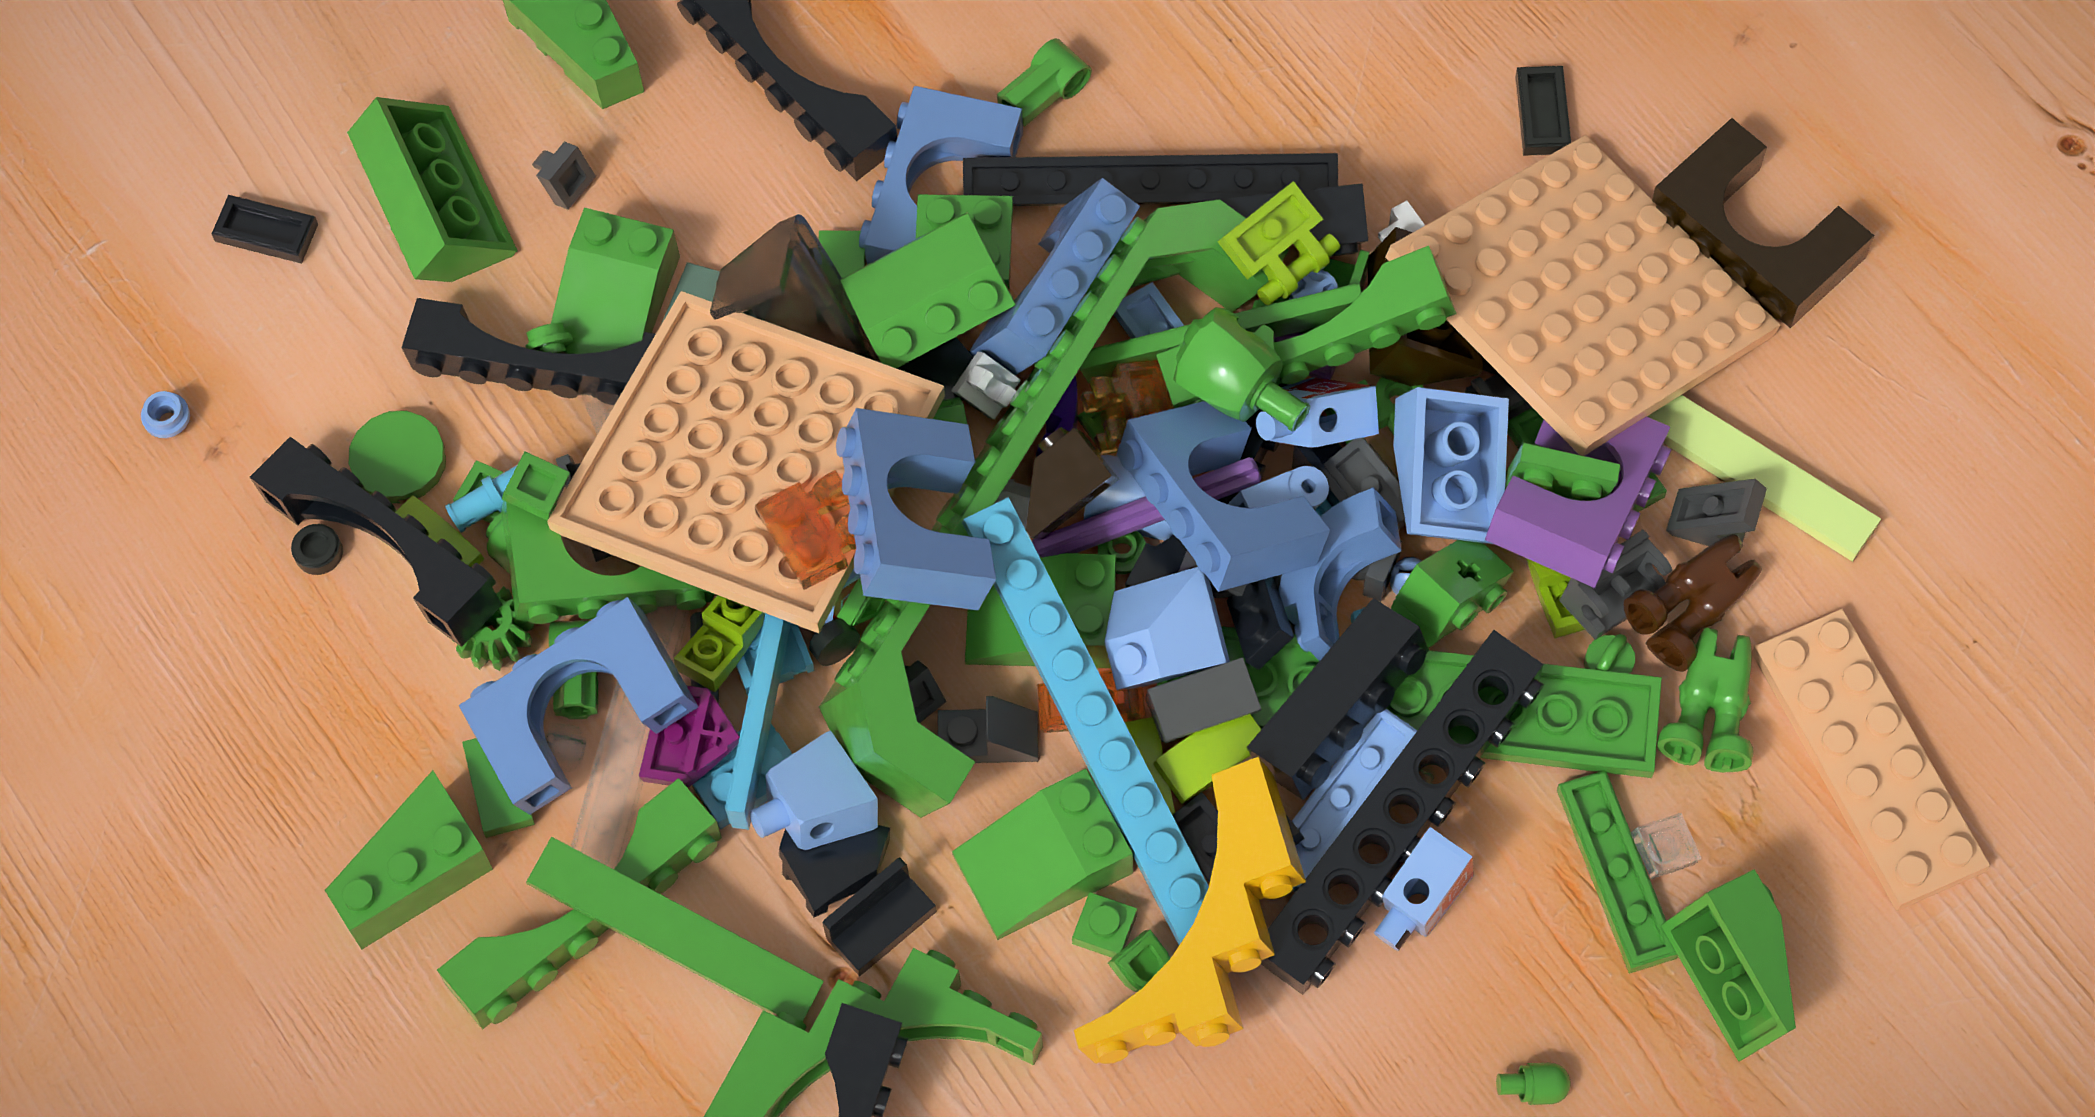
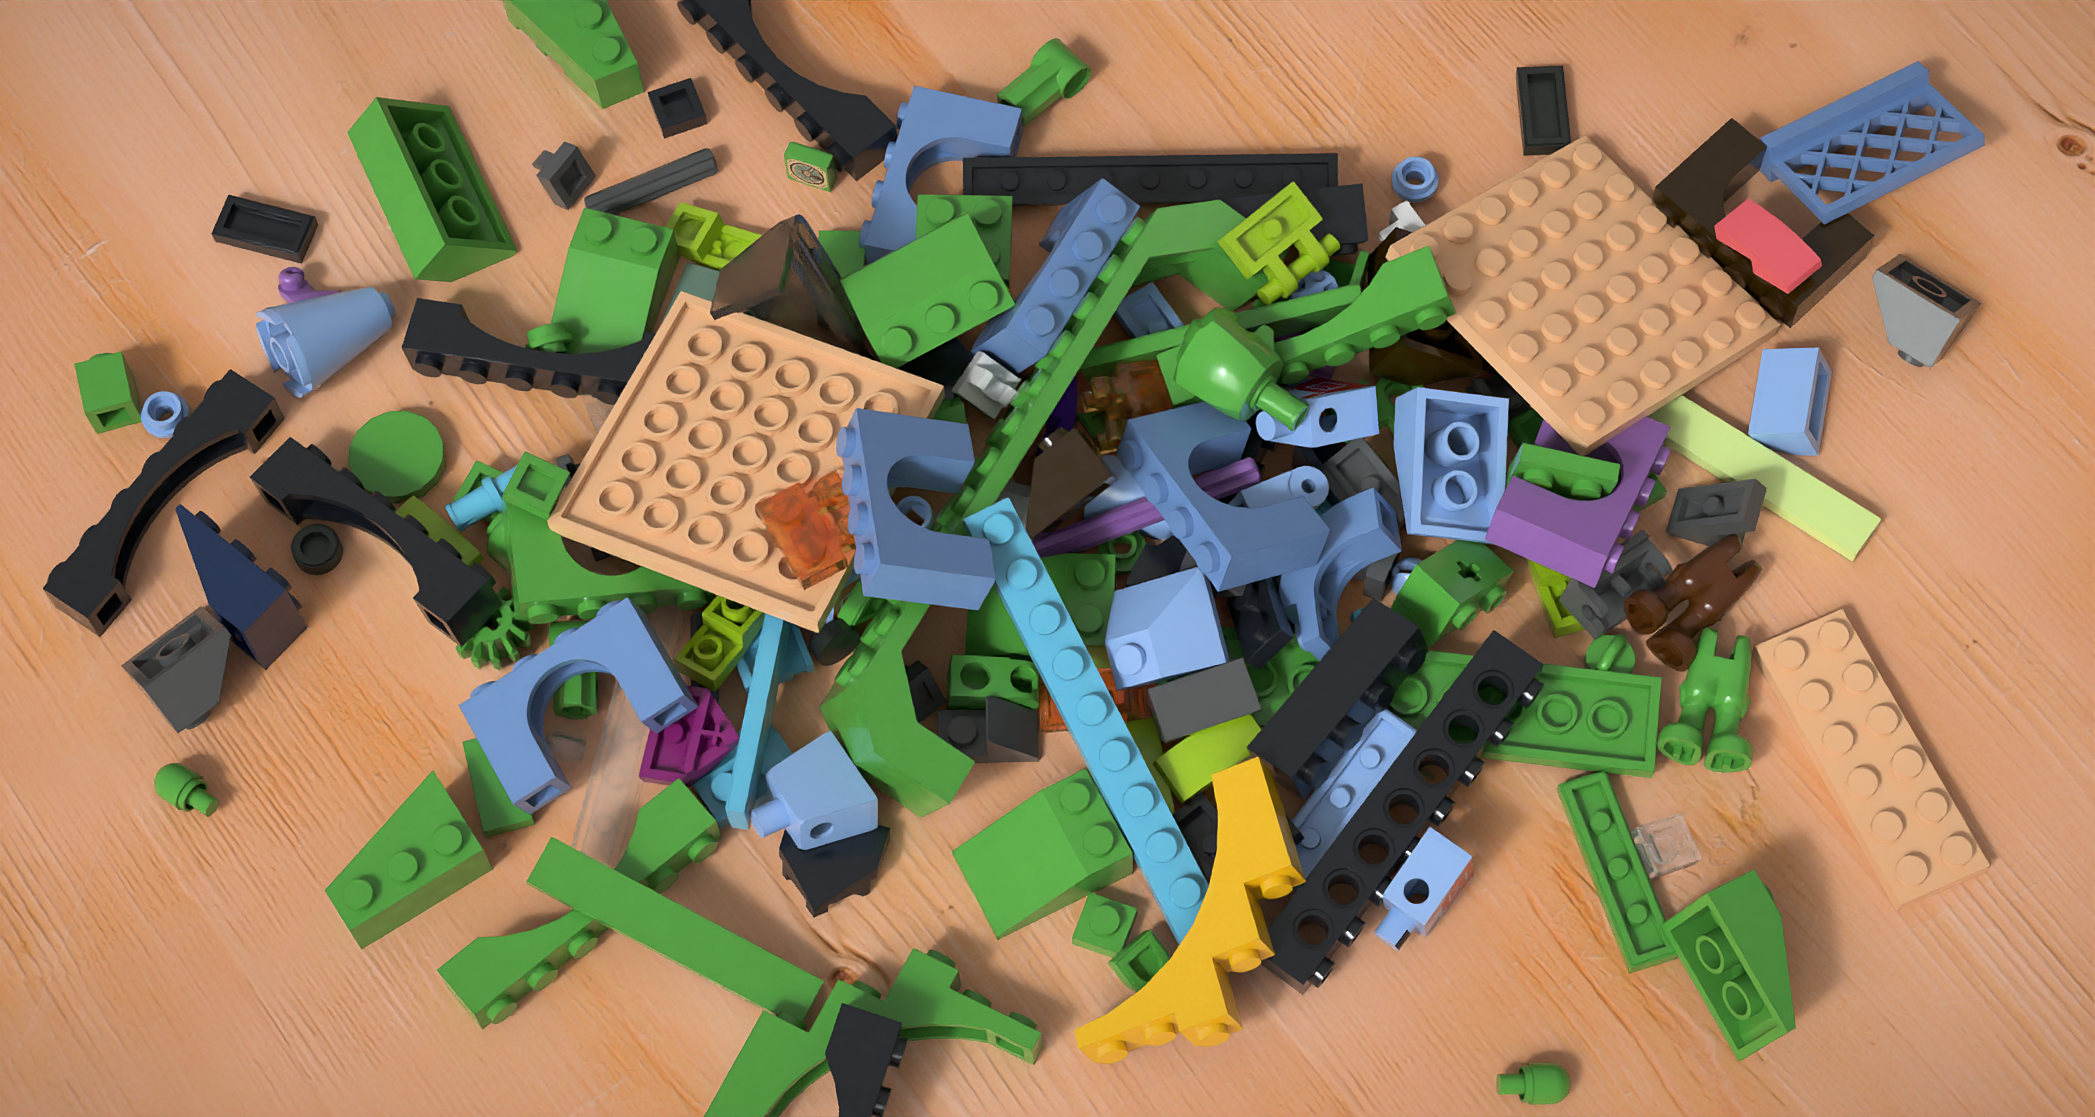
black panel [822,857,937,977] -> none
none -> black arch [43,369,285,637]
none -> bright green brick [74,352,142,434]
none -> dark grey slope [121,606,231,733]
none -> bright green cylinder [154,763,219,817]
none -> dark blue slope [175,504,307,670]
none -> light blue cone [256,287,395,398]
none -> medium lavender arm [278,267,341,303]
none -> dark grey axle [584,148,718,215]
none -> black tile [647,78,707,139]
none -> lime slope [665,202,769,275]
none -> bright green tile [784,142,837,192]
none -> light blue hinge [896,496,935,530]
none -> bright green leg [946,654,1040,710]
none -> light blue plate [1391,156,1439,202]
none -> coral slope [1714,198,1822,294]
none -> light blue brick [1748,347,1832,456]
none -> medium blue fence [1760,61,1985,225]
none -> slope [1872,254,1981,368]

